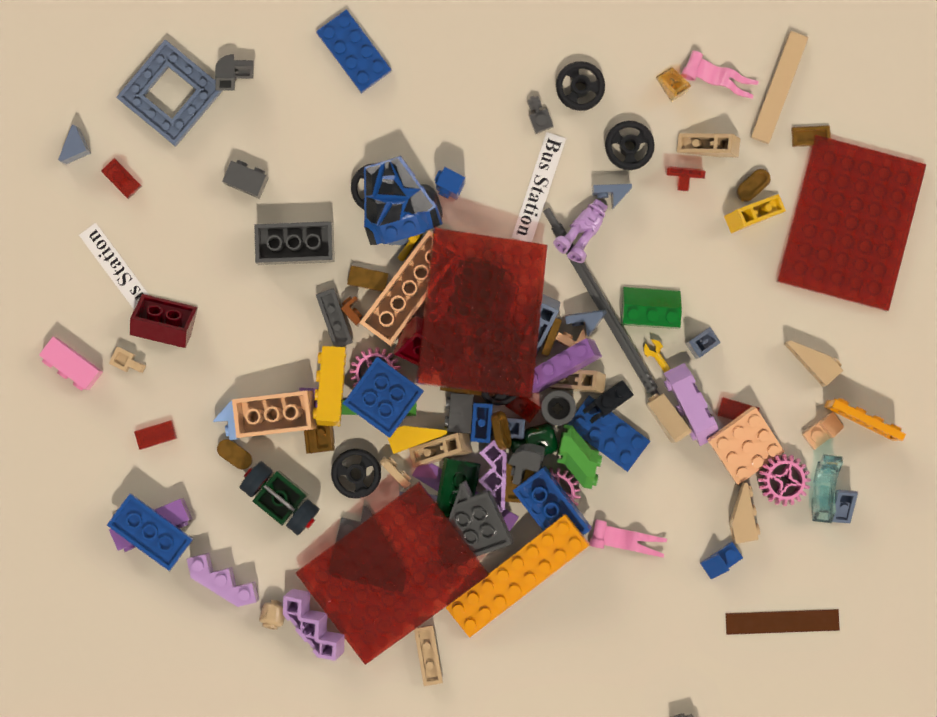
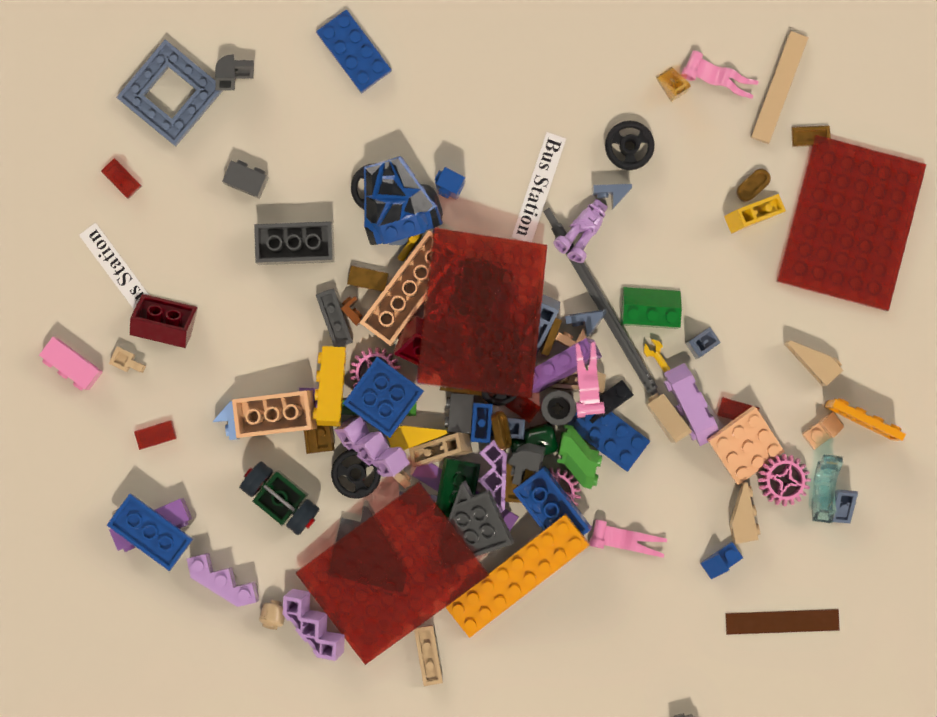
sand blue slope [58,125,91,164] -> none
pearl gold tile [217,439,253,470] -> none
dark grey plate [527,96,554,134] -> none
black wheel [556,61,605,111] -> none
clear red tile [665,166,706,191] -> none
tan slope [677,133,740,158] -> none
none -> lavender brick [334,416,410,477]
none -> bright pink flag [575,342,605,418]

